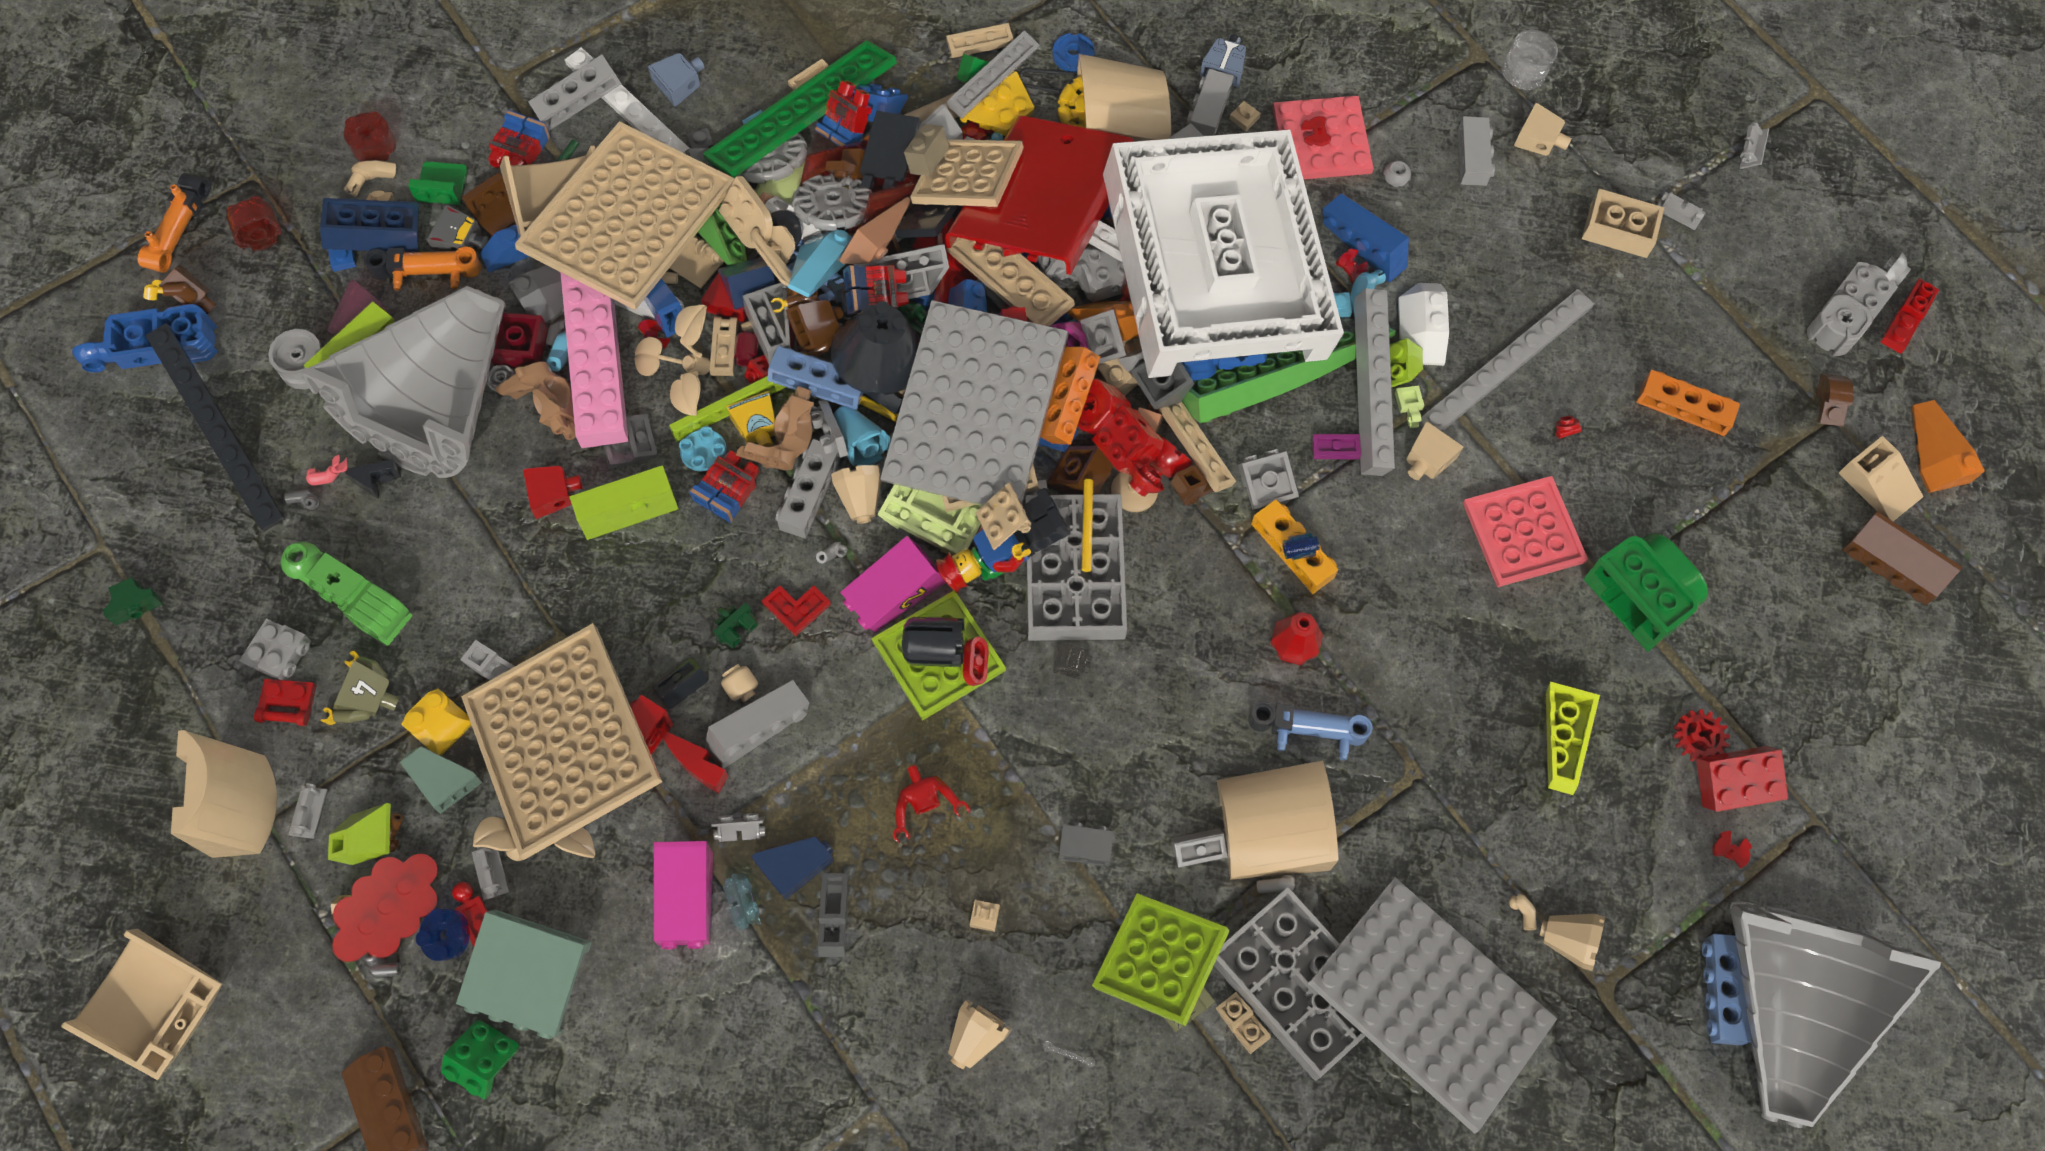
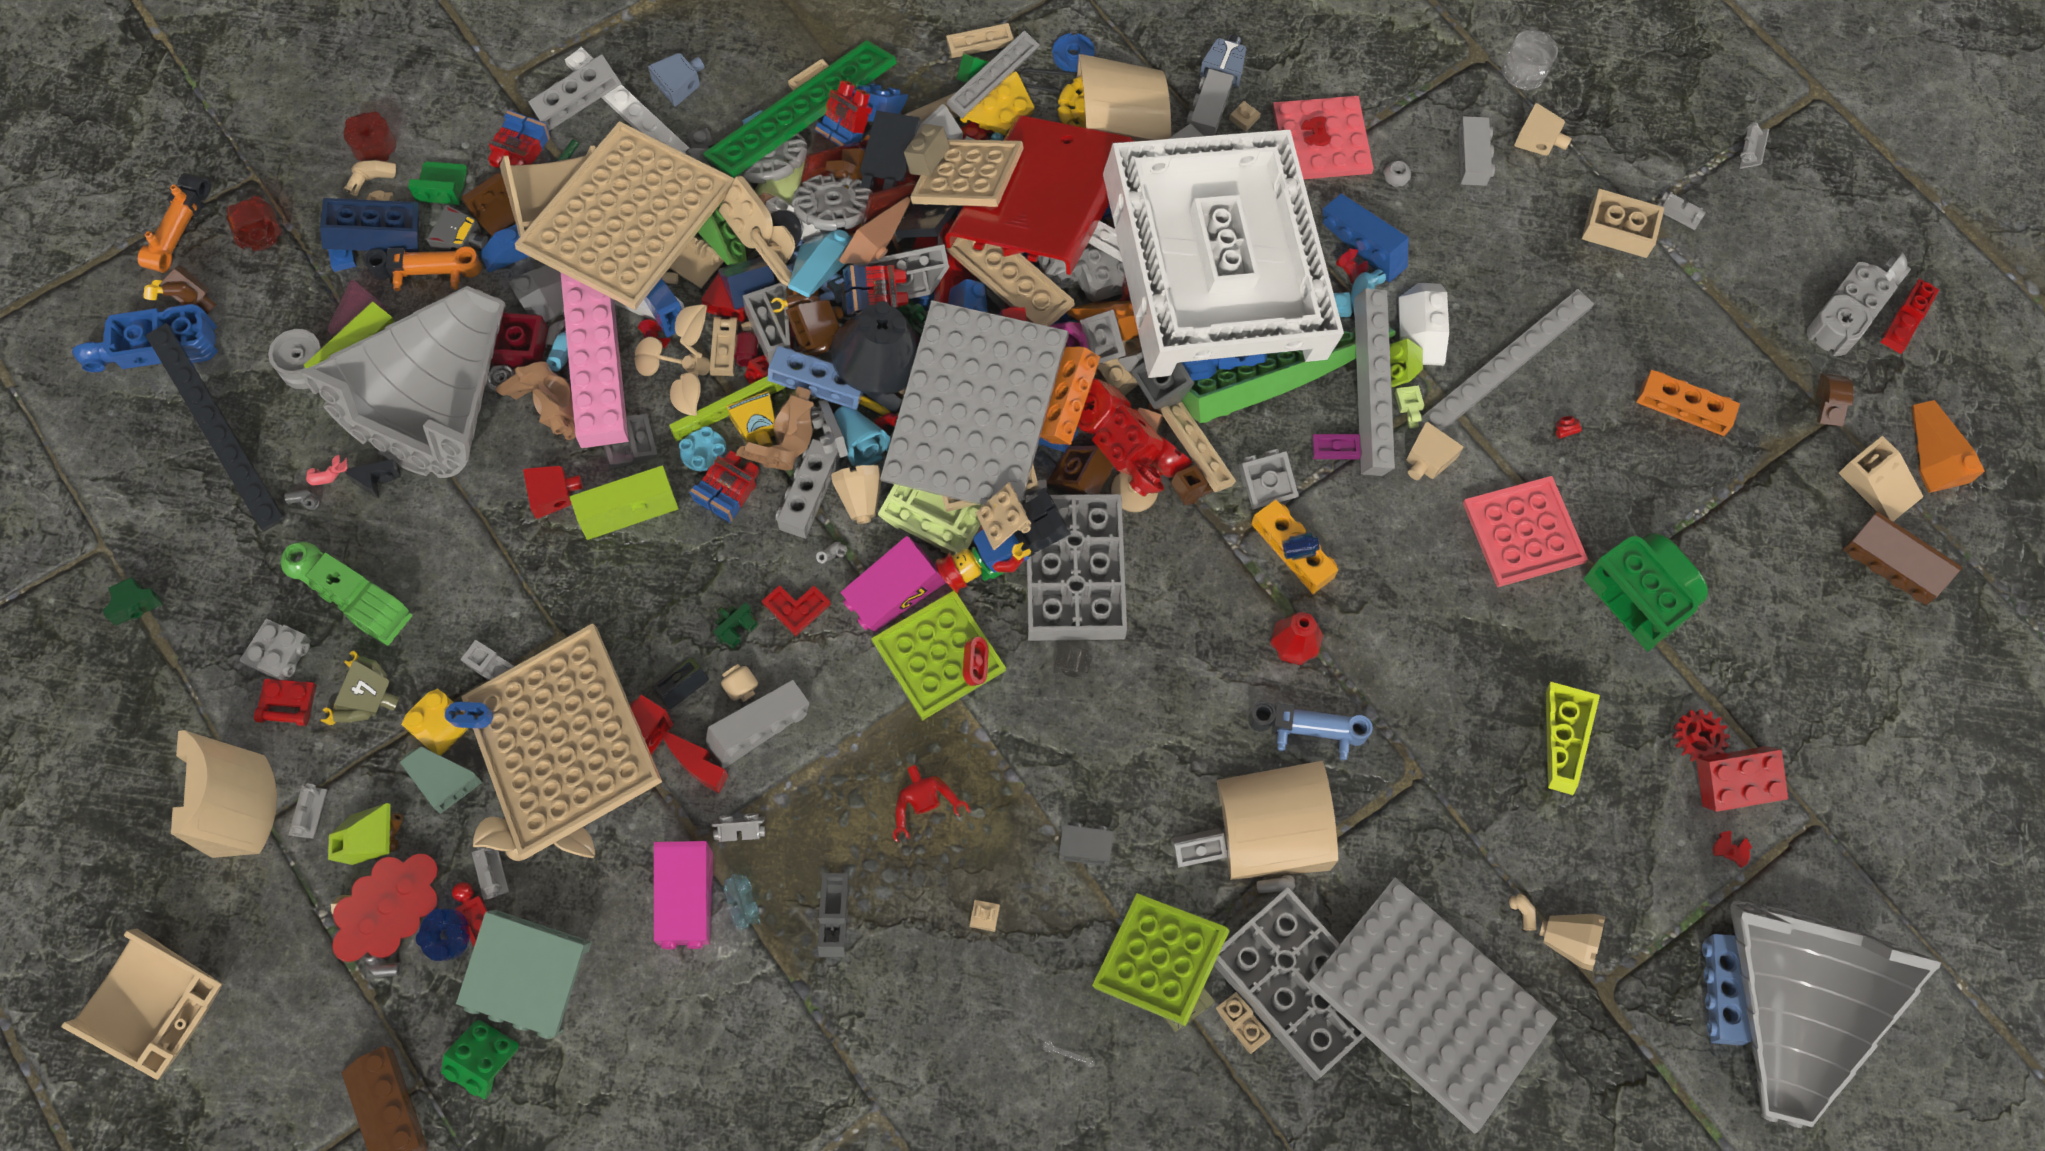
dark blue slope [751,837,834,901] -> none
black cylinder [902,617,965,667] -> none
tan cone [948,1000,1012,1069] -> none
yellow bar [1082,479,1093,572] -> none
none -> blue beam [445,702,493,729]
none -> red arm [874,412,898,432]

